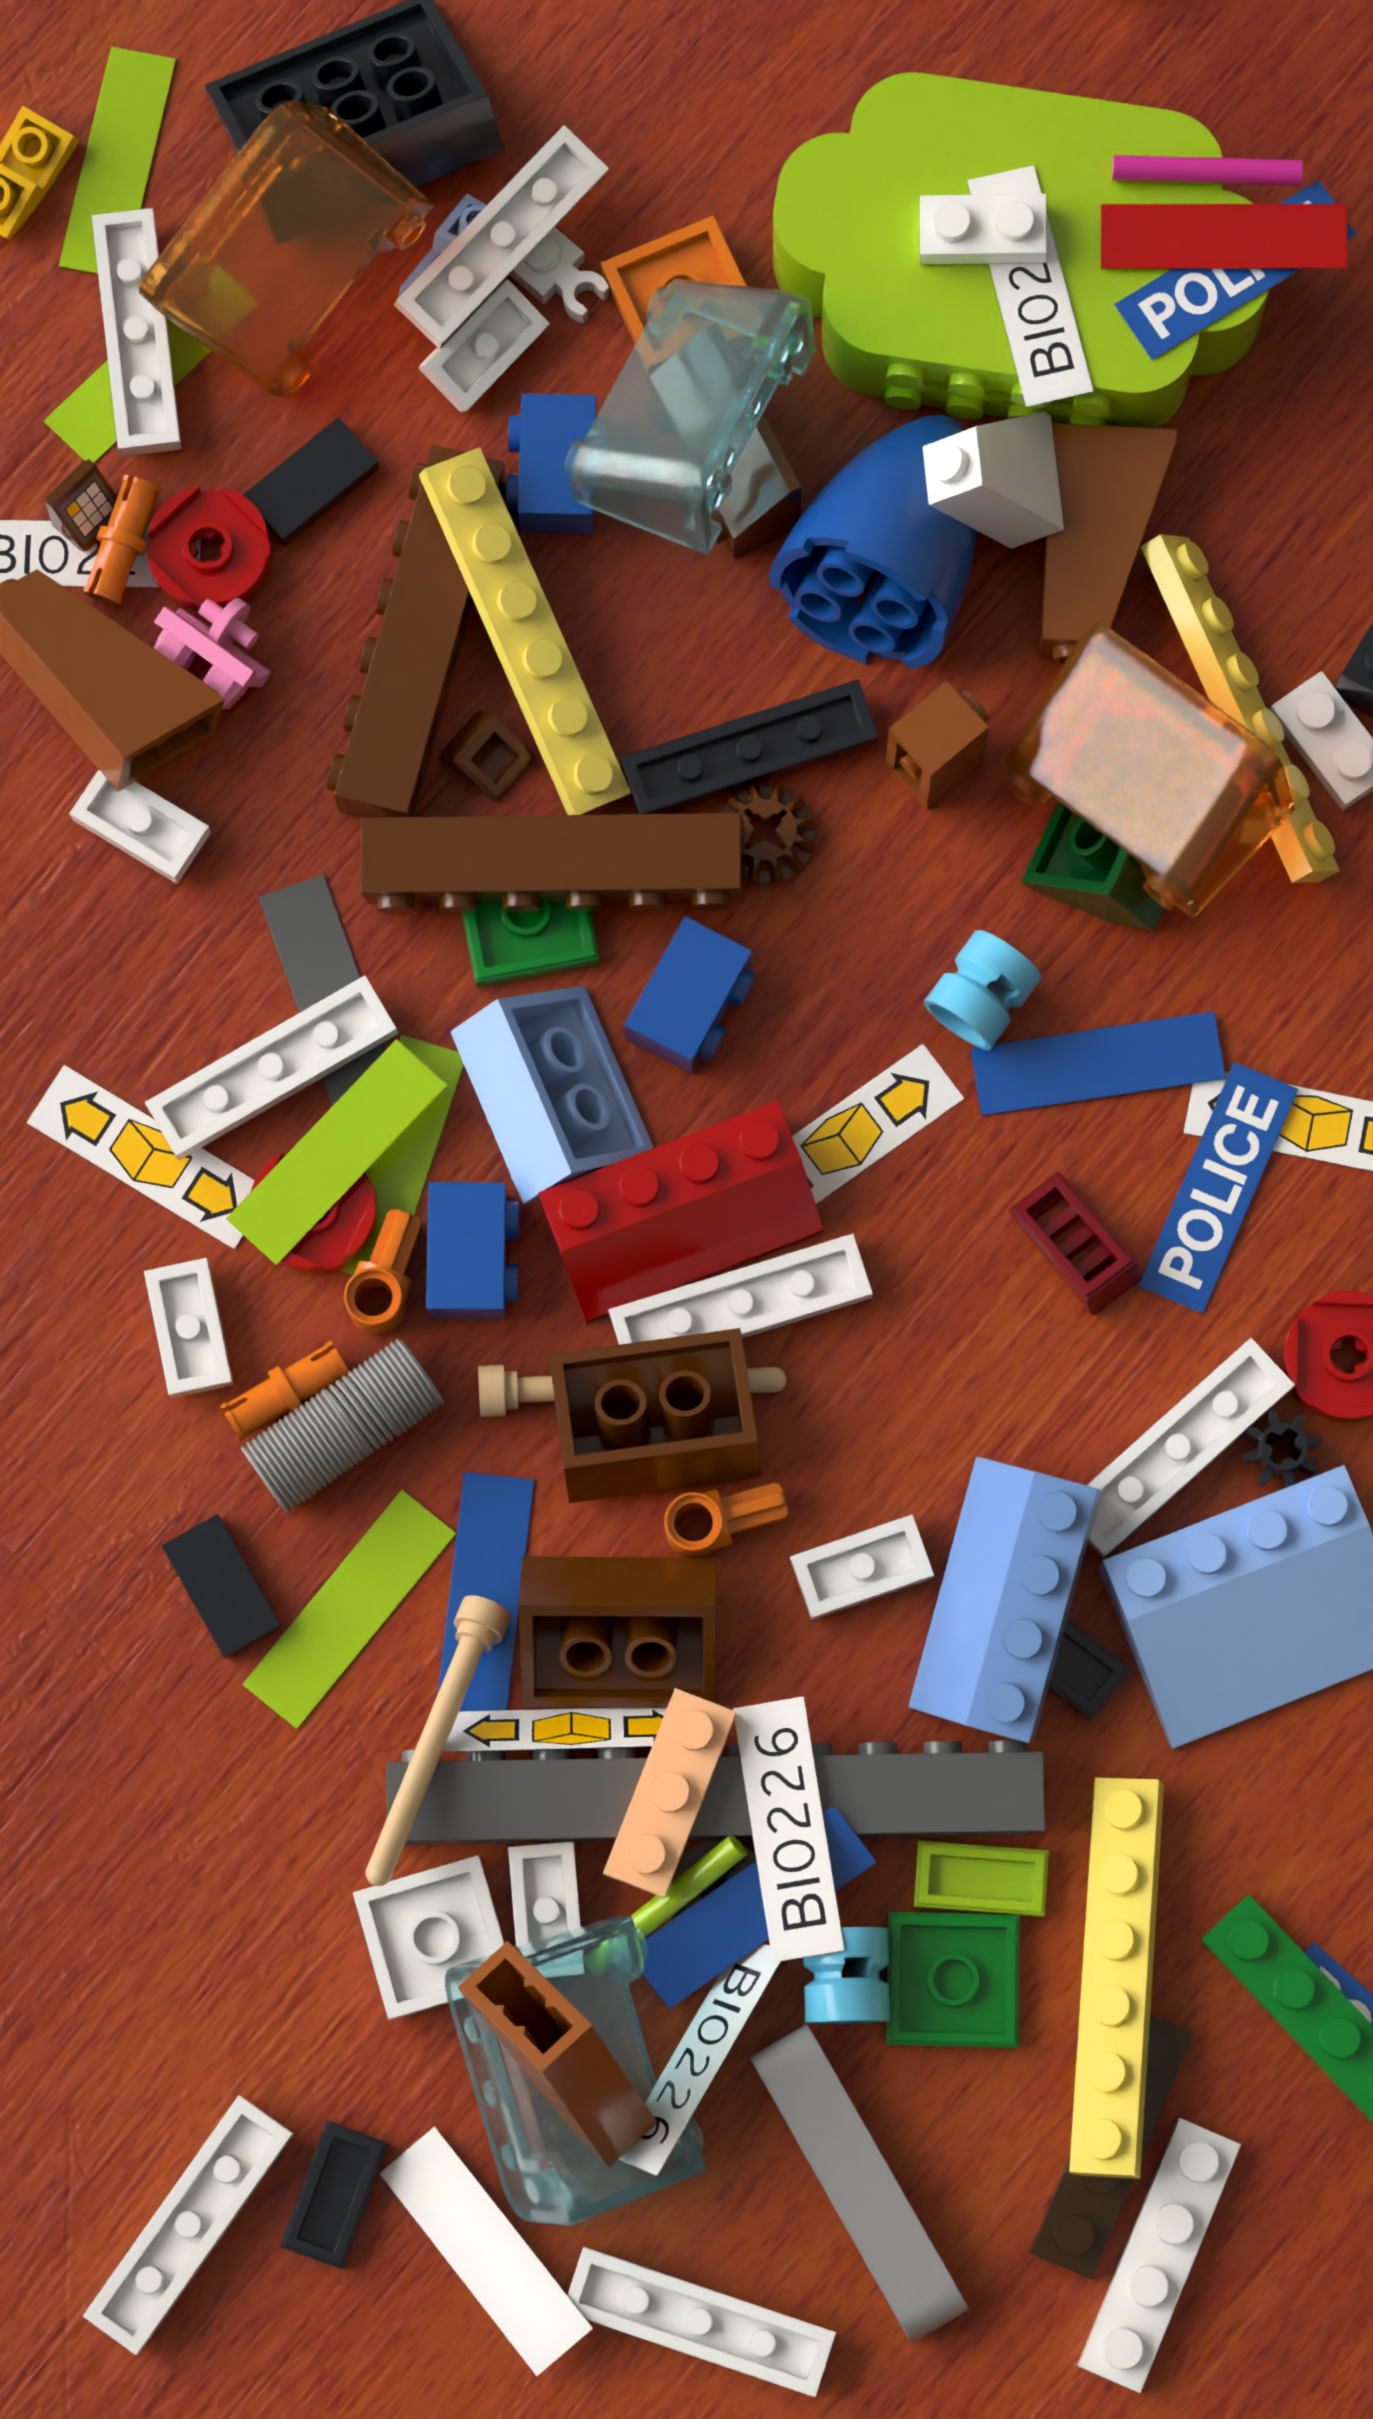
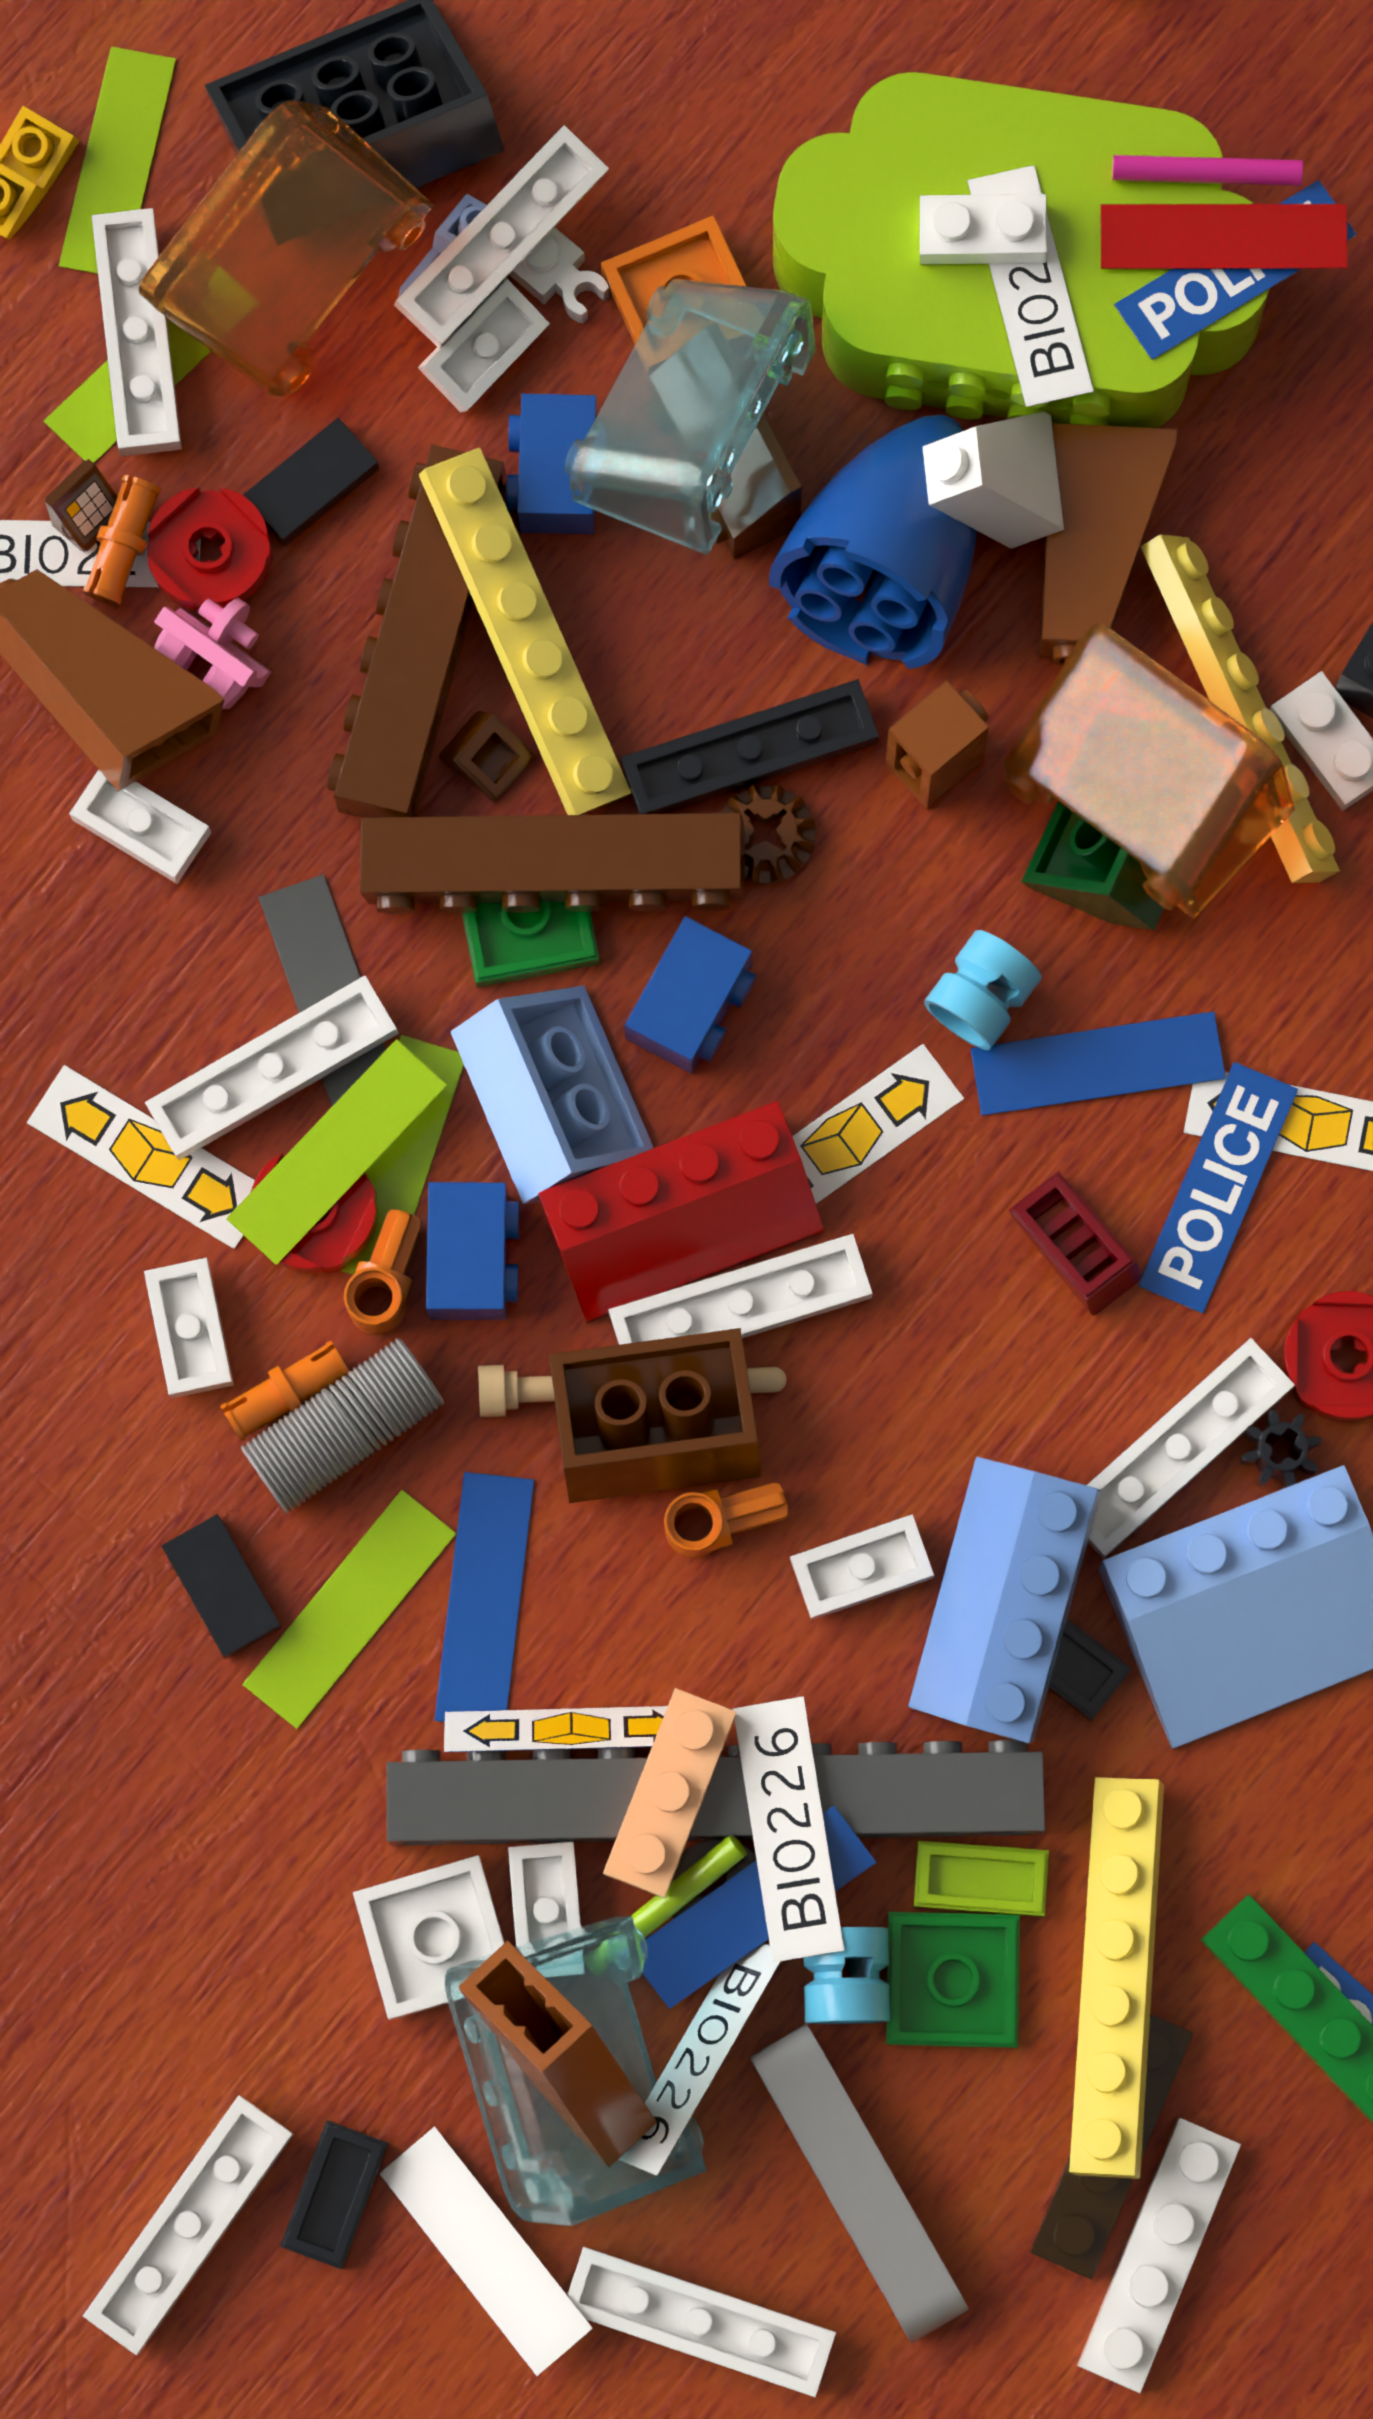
tan piece [366,1595,511,1886] -> none
reddish brown slope [519,1557,717,1708] -> none

